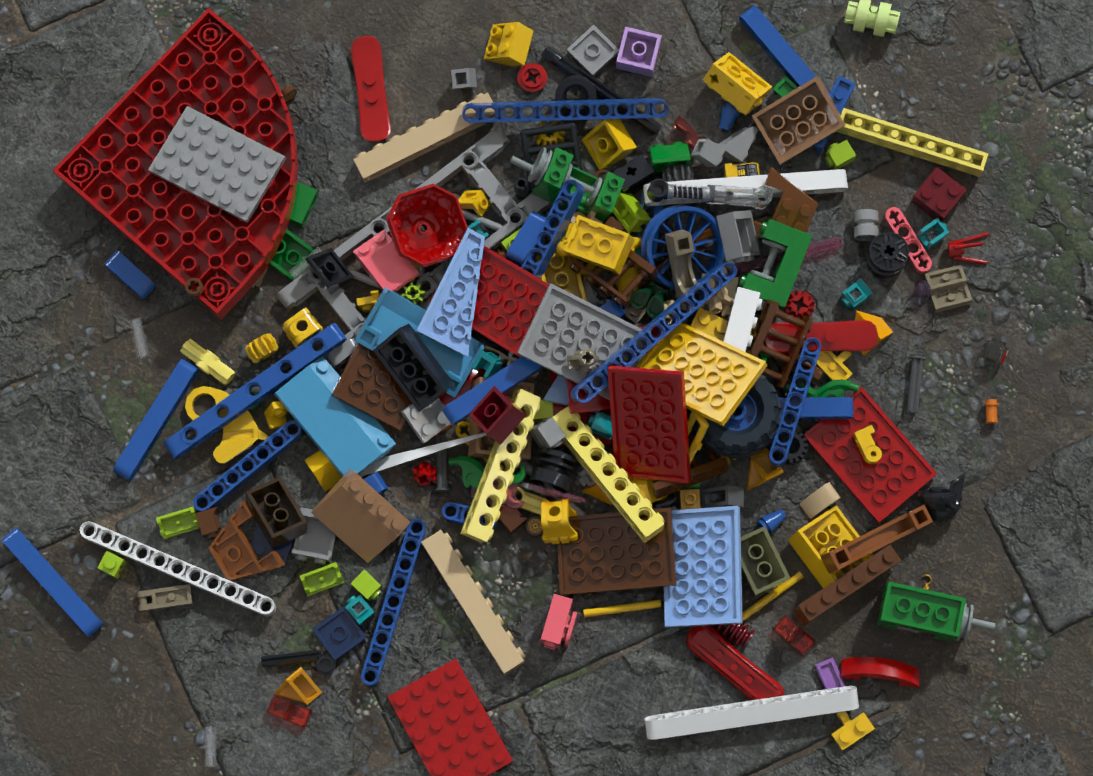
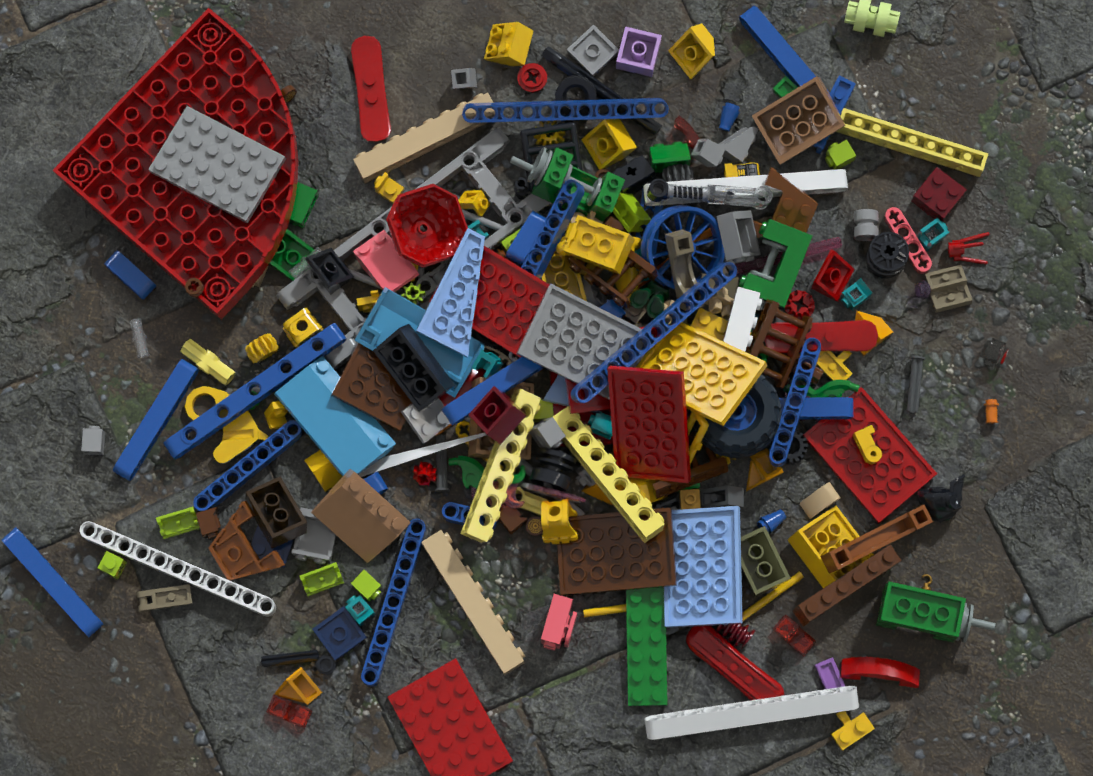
clear pin [203,726,218,768] -> none
dark tan piece [567,349,599,374] -> none
yellow piece [703,52,772,115] -> none
none -> light grey brick [81,426,105,455]
none -> yellow bracket [374,172,405,204]
none -> green plate [626,587,667,706]
none -> yellow slope [668,24,715,79]
none -> red slope [811,249,855,301]

